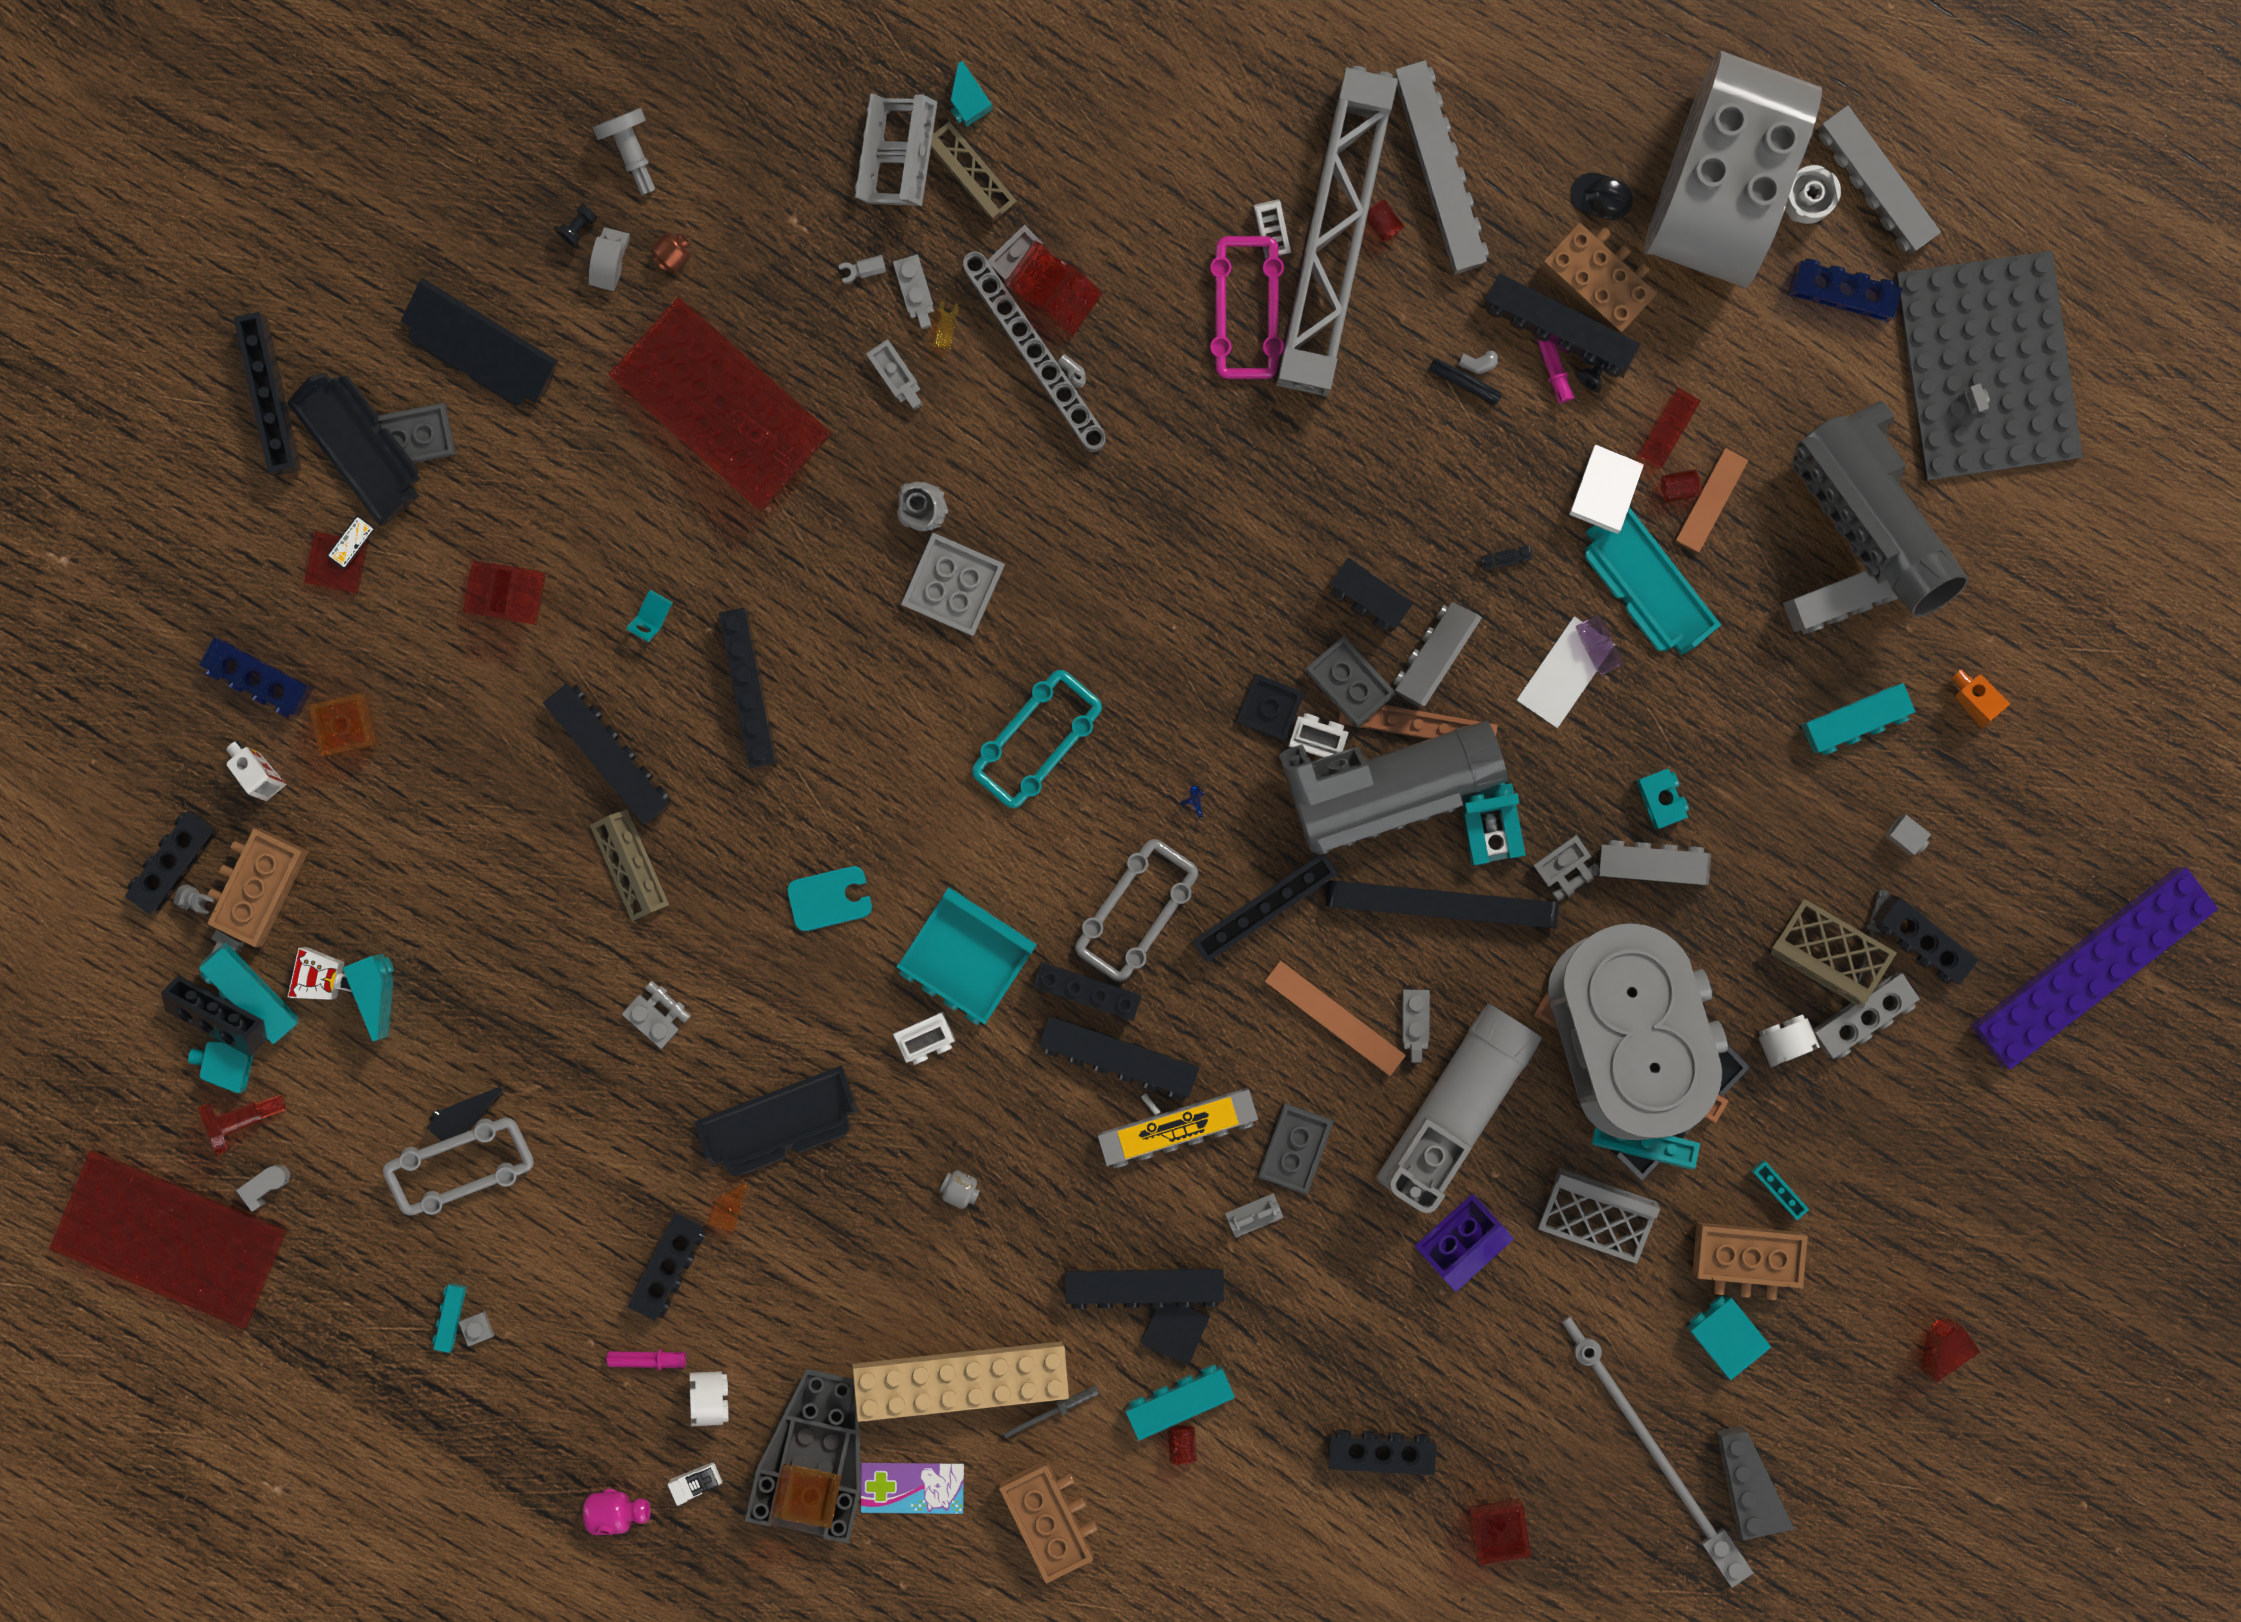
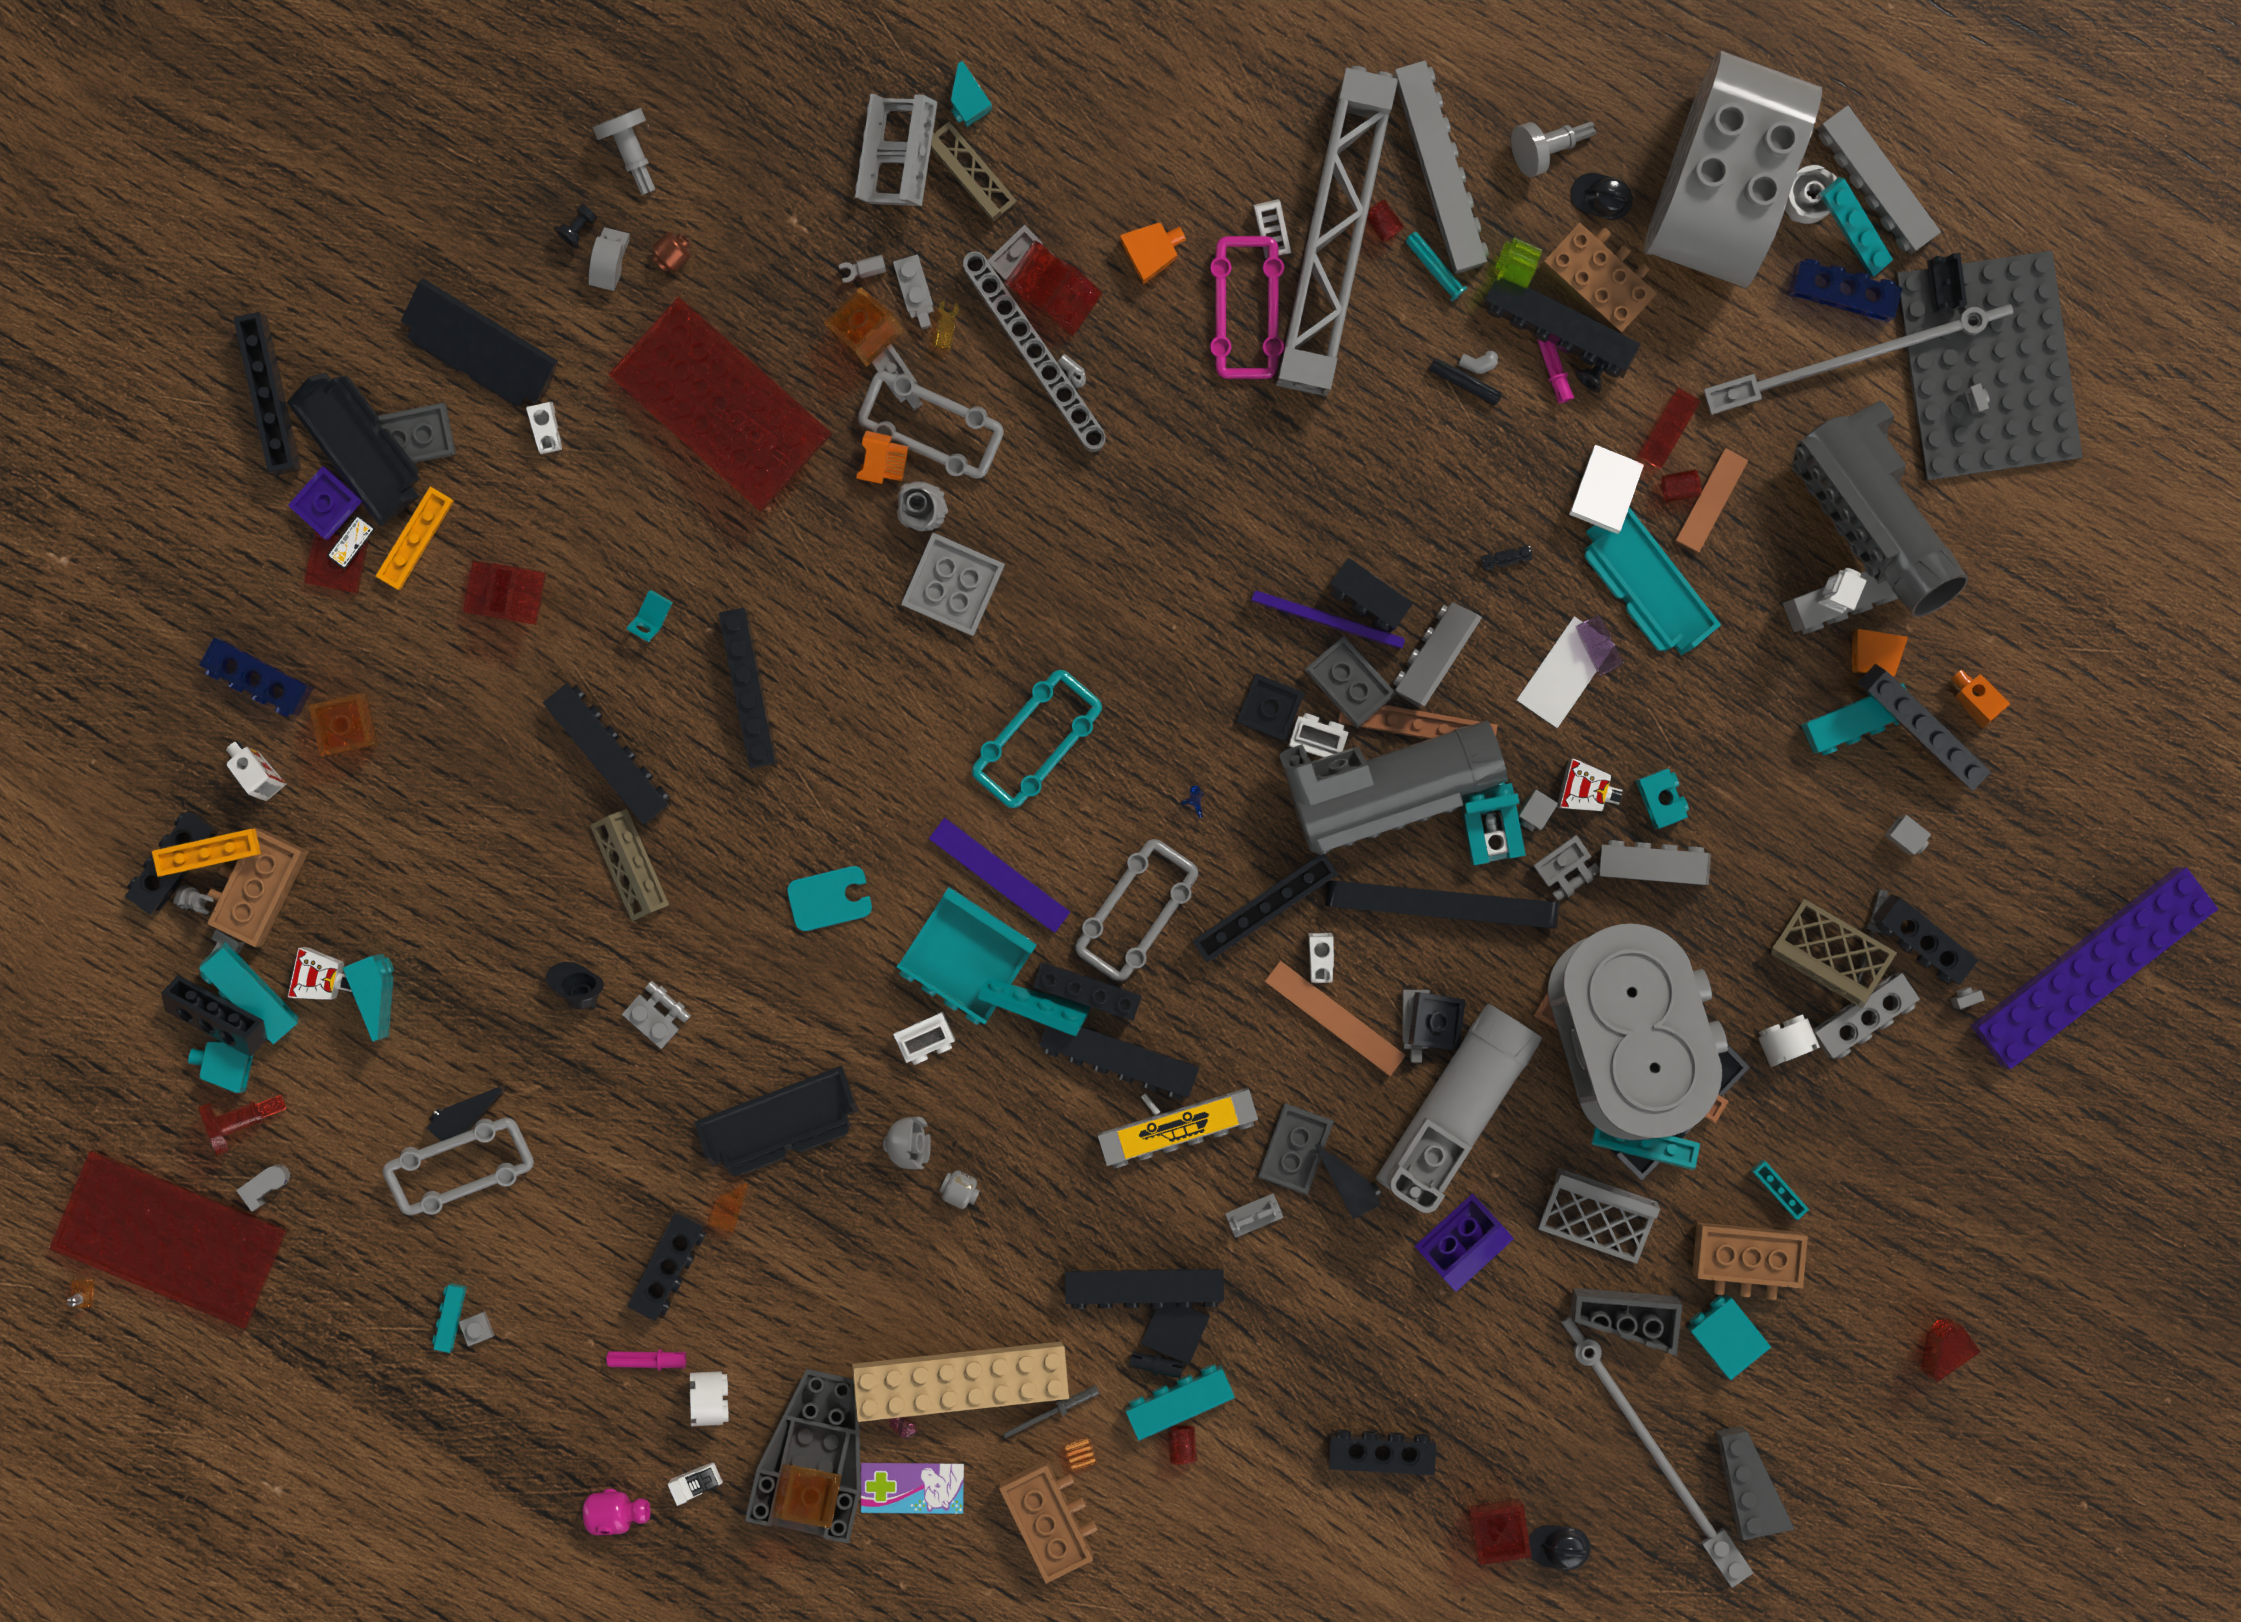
none -> clear orange piece [67,1279,94,1308]
none -> light orange plate [152,828,261,877]
none -> dark purple plate [288,466,362,540]
none -> light orange plate [376,486,454,590]
none -> white leg [526,402,562,454]
none -> black piece [546,962,604,1010]
none -> clear orange brick [824,287,904,367]
none -> orange piece [856,431,909,484]
none -> light grey bar [858,371,1004,479]
none -> light grey cylinder [883,1117,931,1170]
none -> clear pink arm [889,1417,916,1438]
none -> dark purple tile [929,818,1070,933]
none -> teal wing [978,979,1091,1036]
none -> clear orange tile [1064,1437,1097,1472]
none -> orange torso [1120,223,1186,284]
none -> black pin [1129,1351,1184,1379]
none -> dark purple tile [1251,590,1405,650]
none -> white leg [1308,933,1334,983]
none -> black slope [1314,1143,1382,1219]
none -> teal axle [1405,232,1468,302]
none -> black tile [1408,992,1466,1051]
none -> clear neon green brick [1495,237,1543,289]
none -> light grey piece [1511,122,1596,177]
none -> light grey brick [1518,789,1558,832]
none -> black piece [1527,1525,1591,1570]
none -> torso [1557,759,1622,811]
none -> dark grey wedge [1570,1288,1682,1356]
none -> light grey bar [1703,304,2013,416]
none -> white window [1818,568,1867,613]
none -> teal plate [1819,177,1893,277]
none -> orange torso [1852,629,1908,690]
none -> black brick [1857,664,1991,791]
none -> black hinge [1927,253,1967,313]
none -> light grey plate [1950,987,1985,1009]

